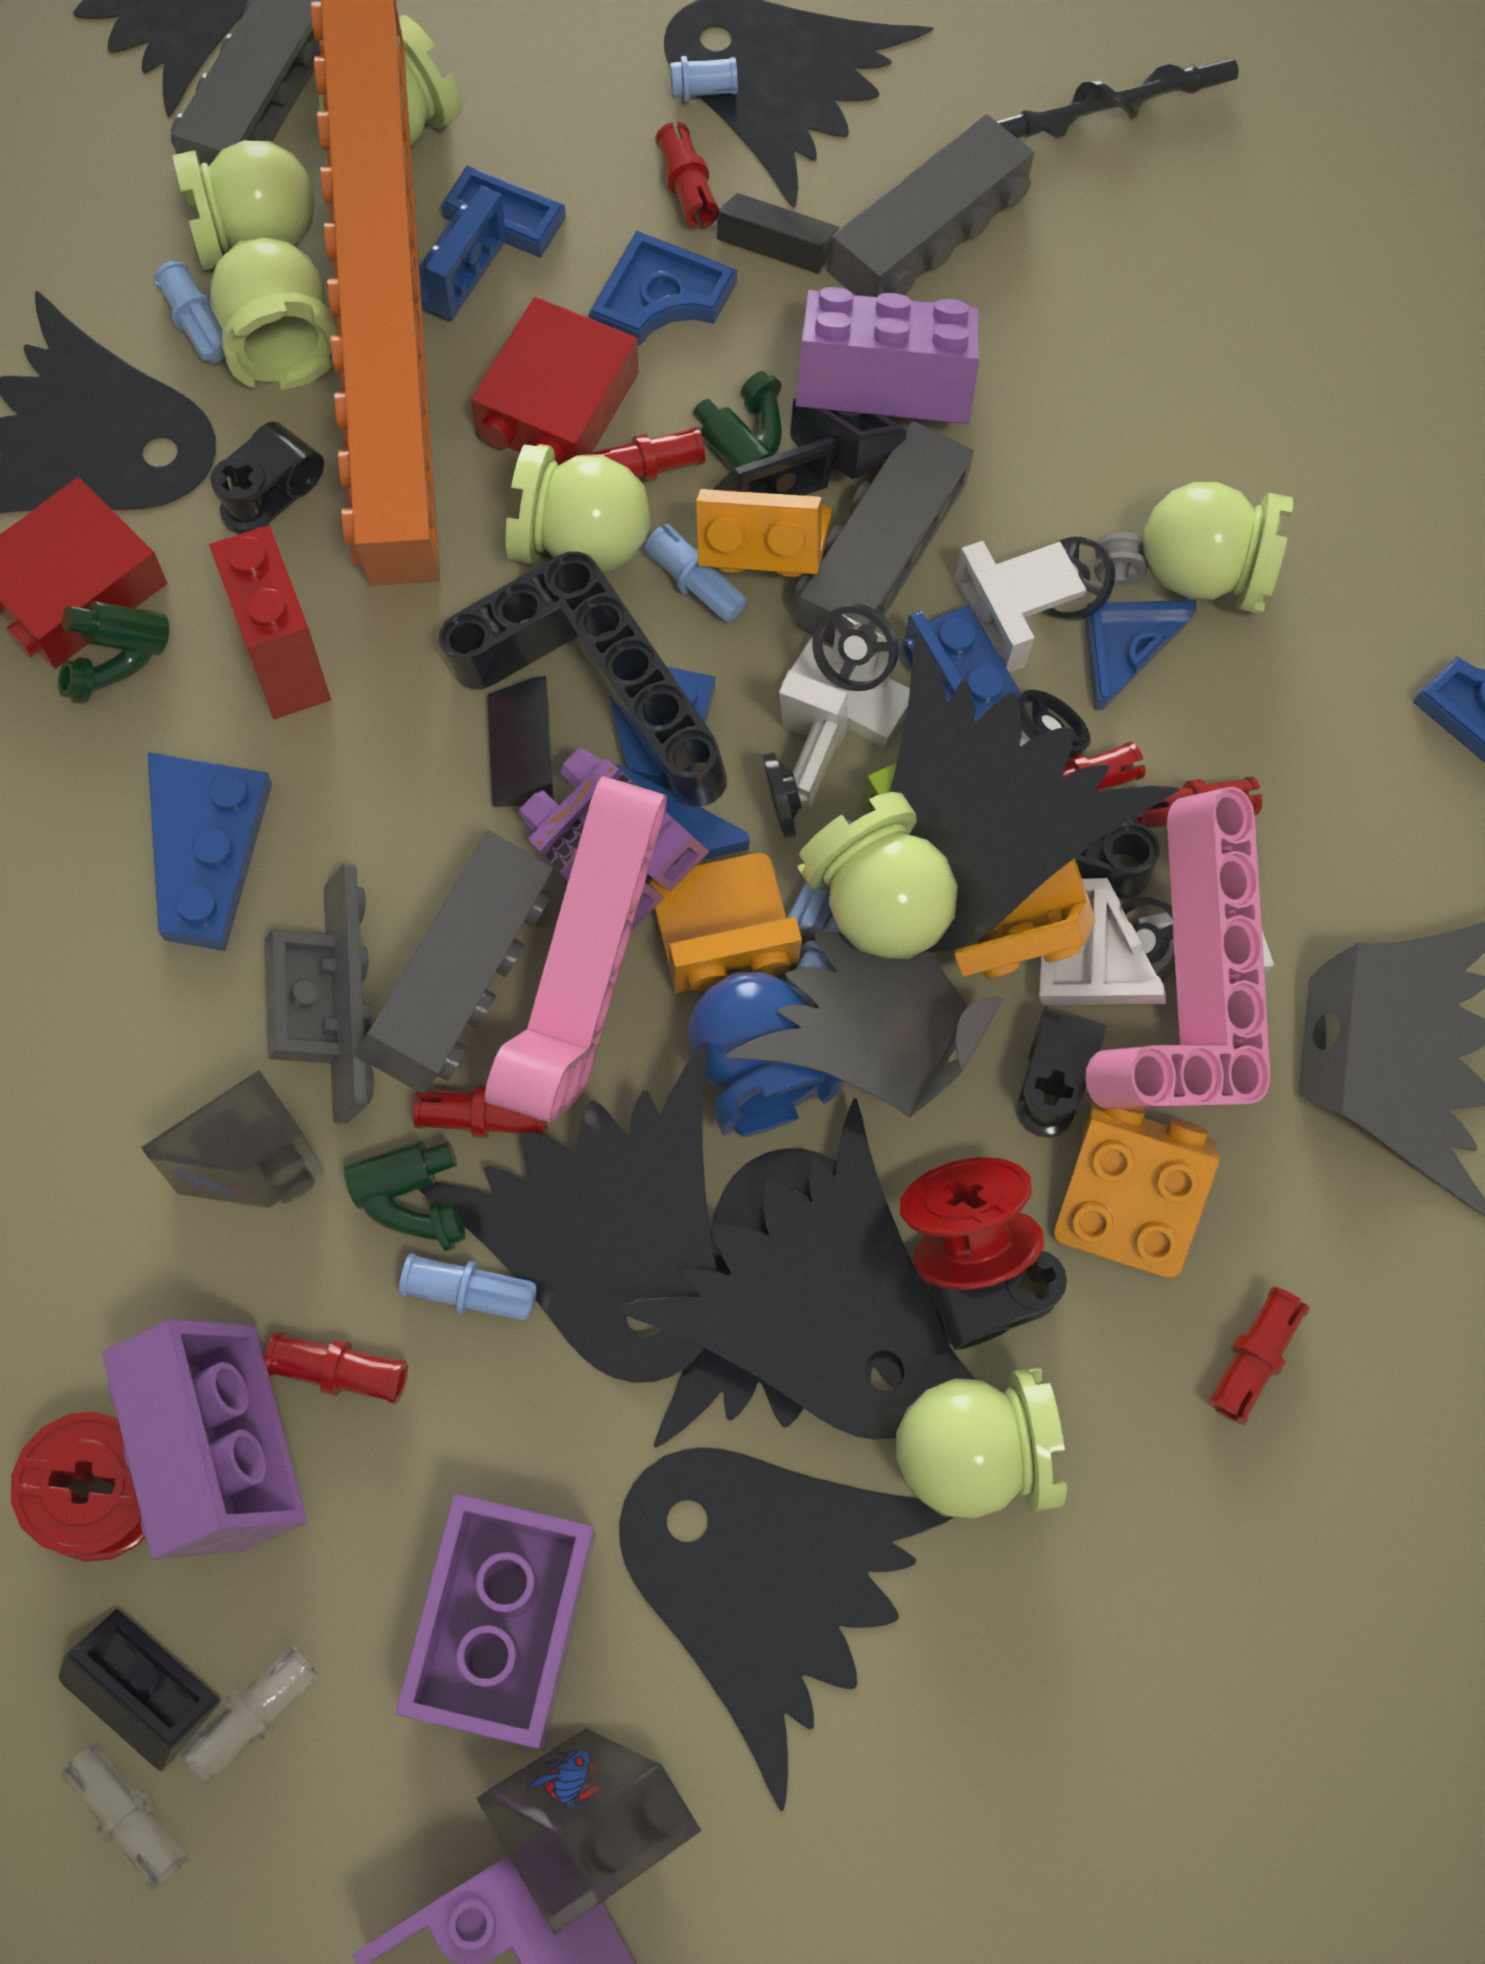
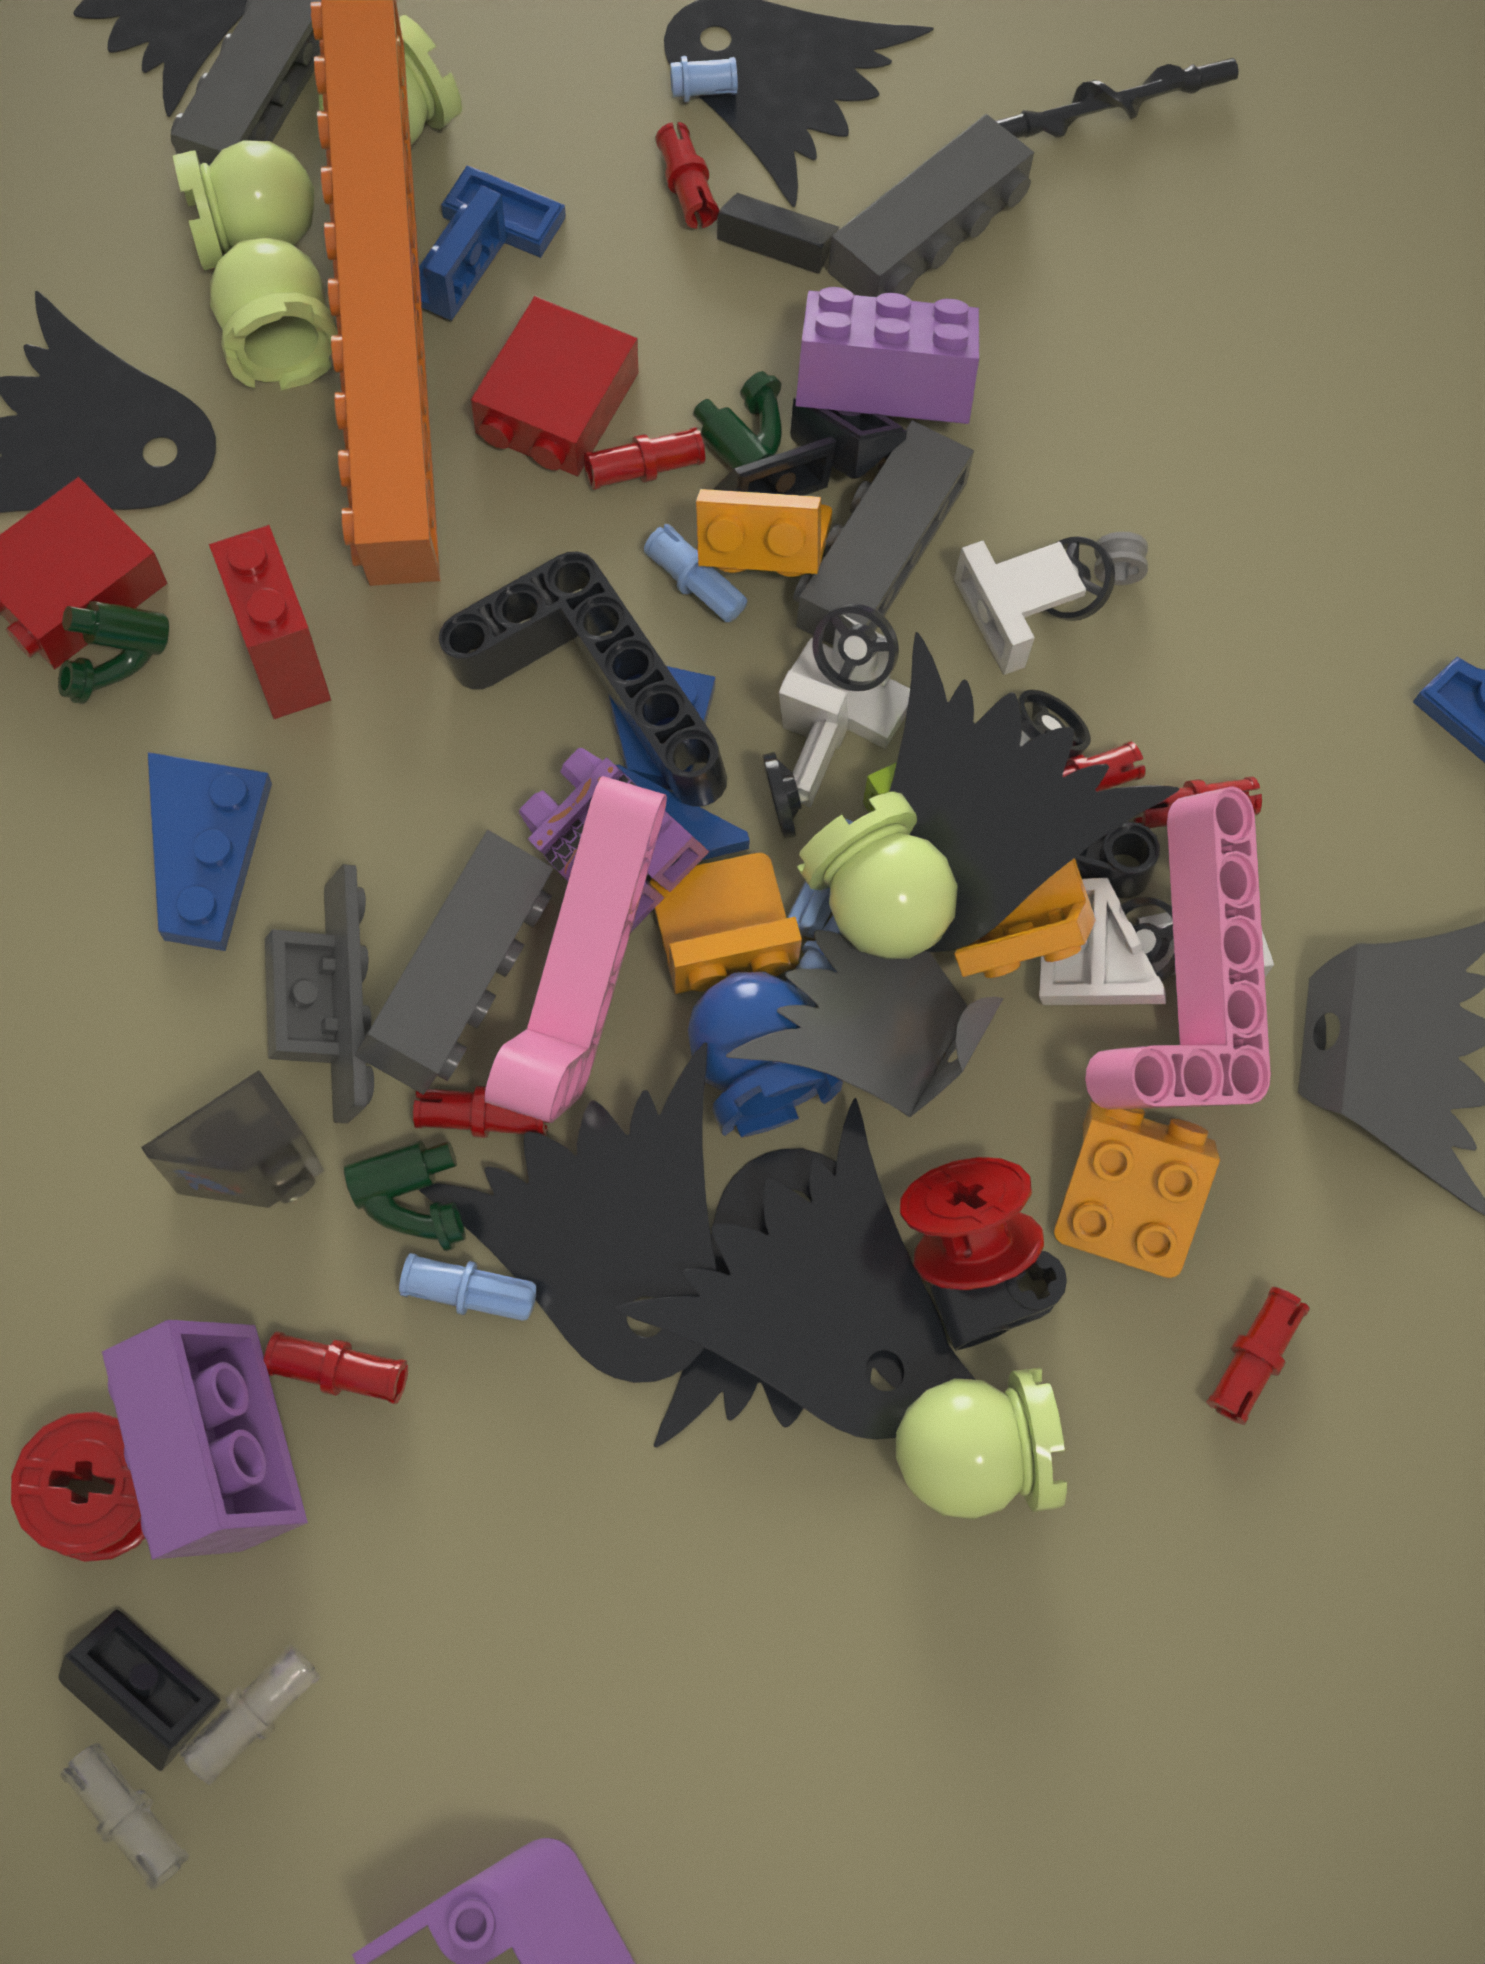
light blue axle [154,260,224,364] -> none
black piece [210,421,324,534] -> none
medium lavender brick [395,1493,596,1751] -> none
clear smoke slope [476,1728,701,1934] -> none
black slope [487,676,554,807] -> none
yellowish green tile [506,444,651,572] -> none
blue tile [589,231,738,346] -> none
black piece [619,1448,955,1811] -> none
blue bracket [901,604,1021,723] -> none
black piece [1017,1006,1107,1138] -> none
blue tile [1085,600,1197,710] -> none
yellowish green tile [1143,482,1293,615] -> none

